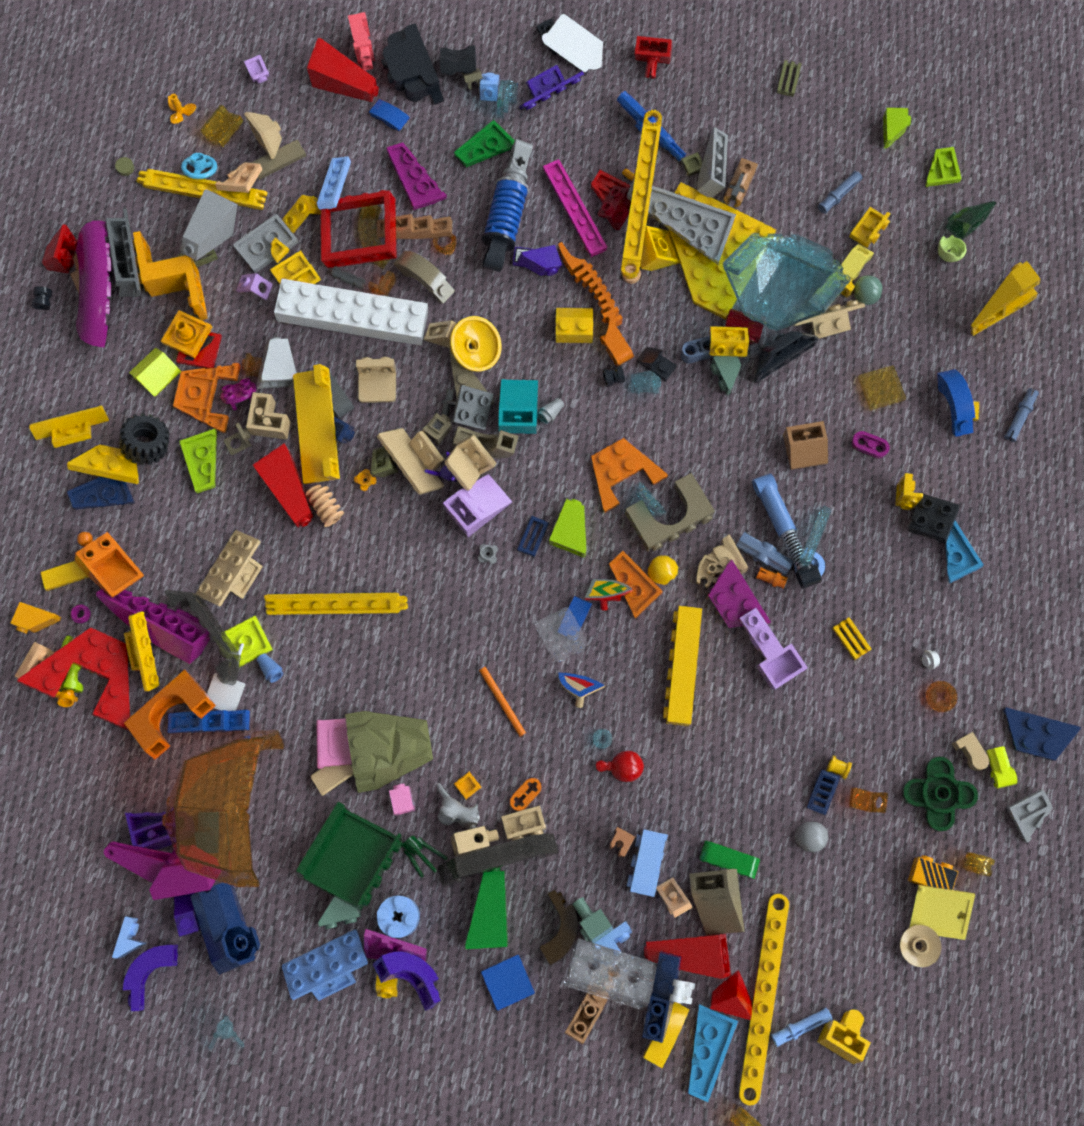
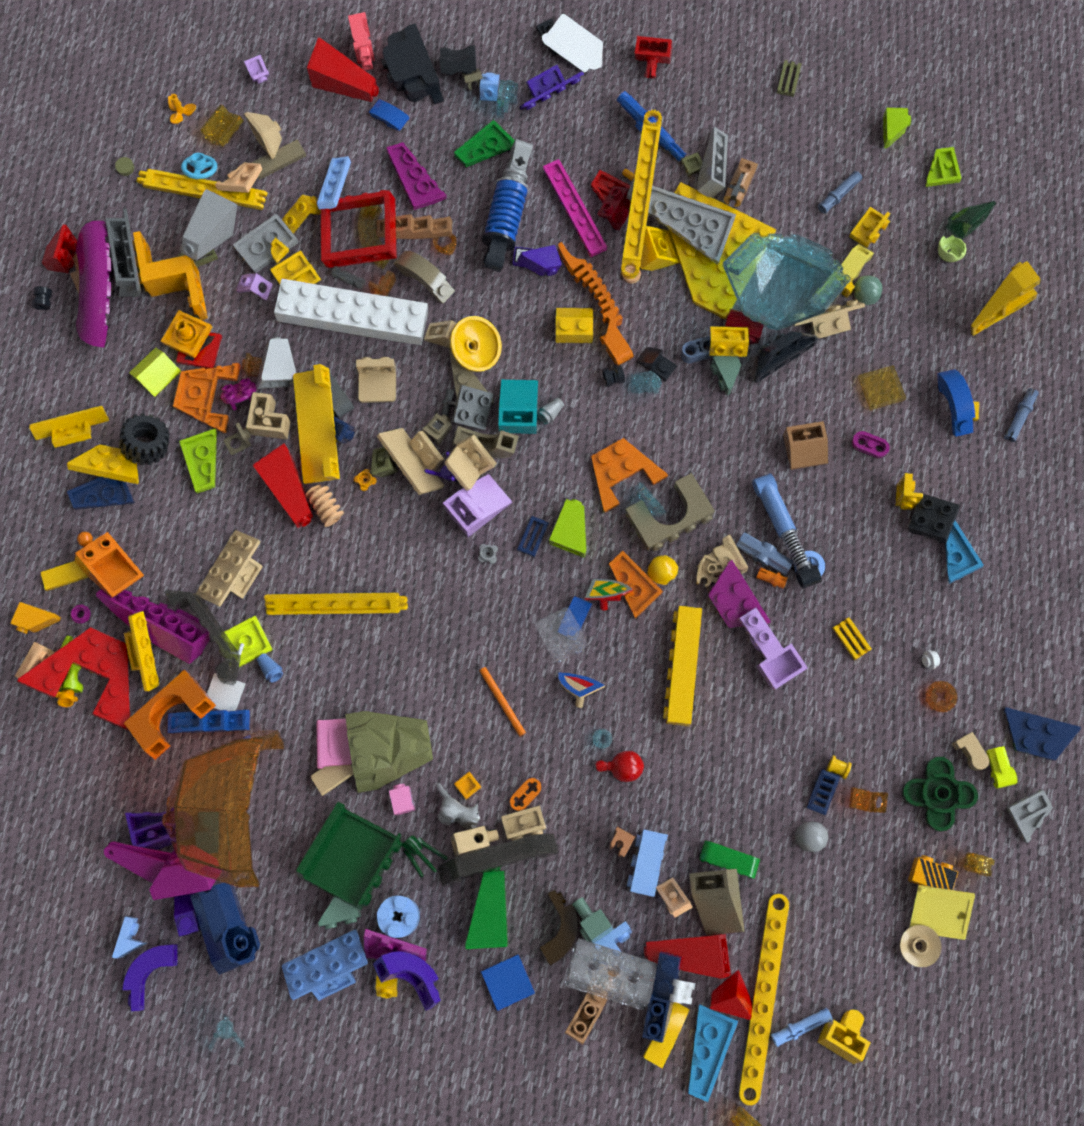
clear light blue axle [800,506,831,566] -> none

